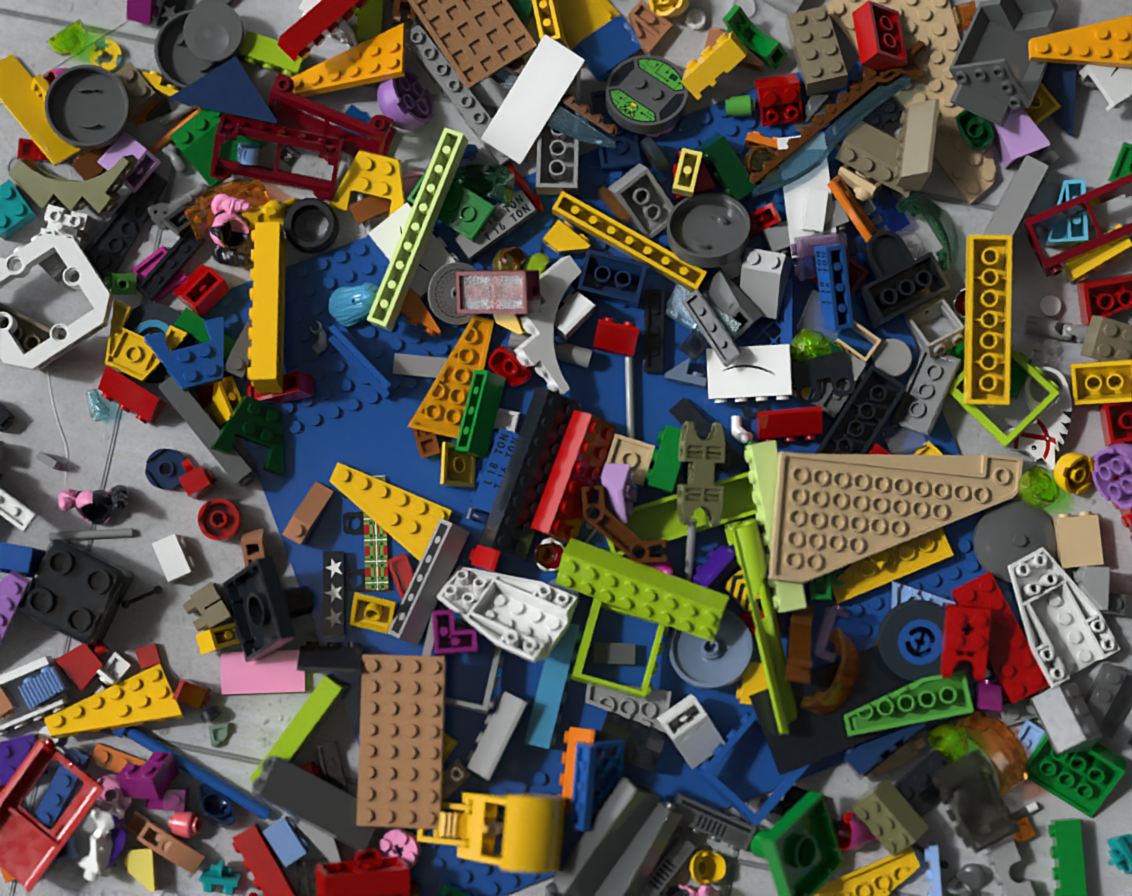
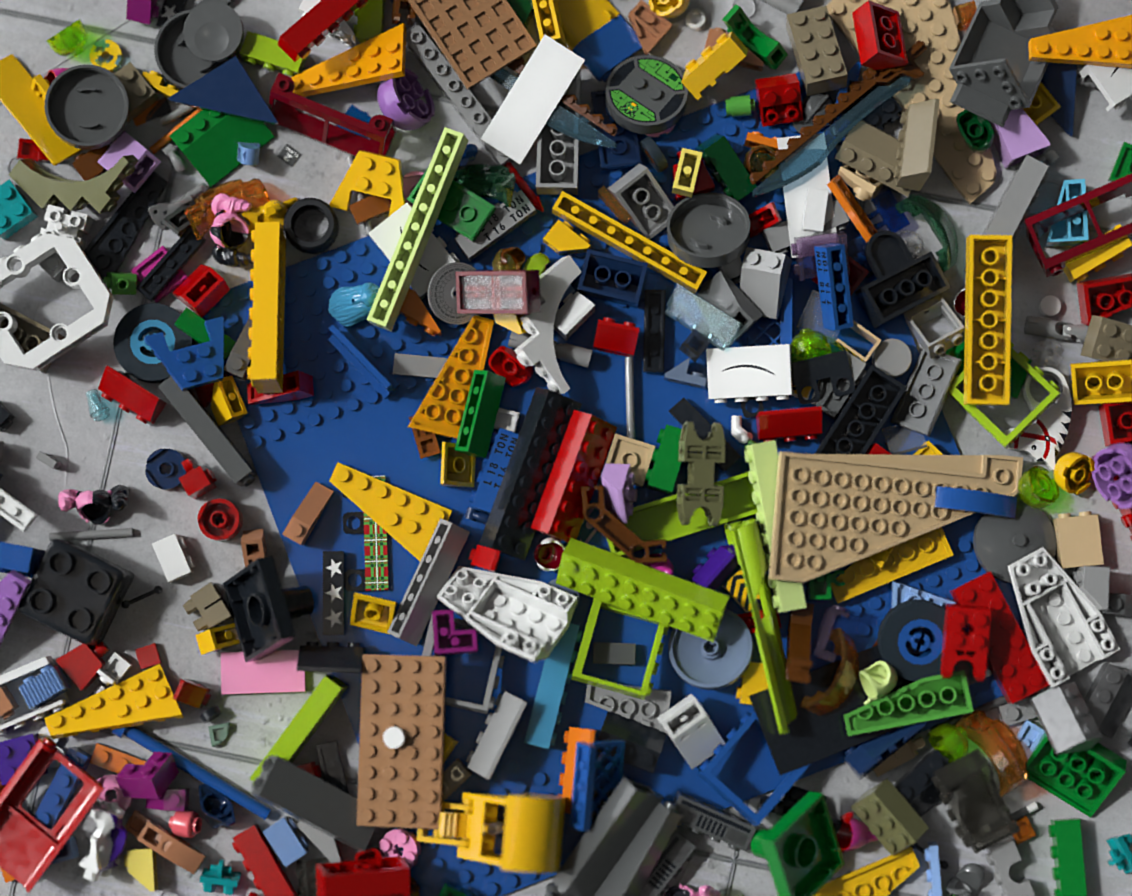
yellow wing [105,299,188,382] -> none
dark red windscreen [210,114,344,201] -> none
dark green wing [210,396,284,476] -> none
light grey arm [309,321,328,354] -> none
red tile [386,553,414,599] -> none
tile [682,289,743,367] -> none
light grey bar [684,519,697,582] -> none
yellow piece [689,849,726,886] -> none
magenta slope [973,680,1002,712] -> none
none -> white tile [383,727,406,748]
none -> yellowish green piece [859,661,898,705]
none -> blue slope [935,486,1017,519]

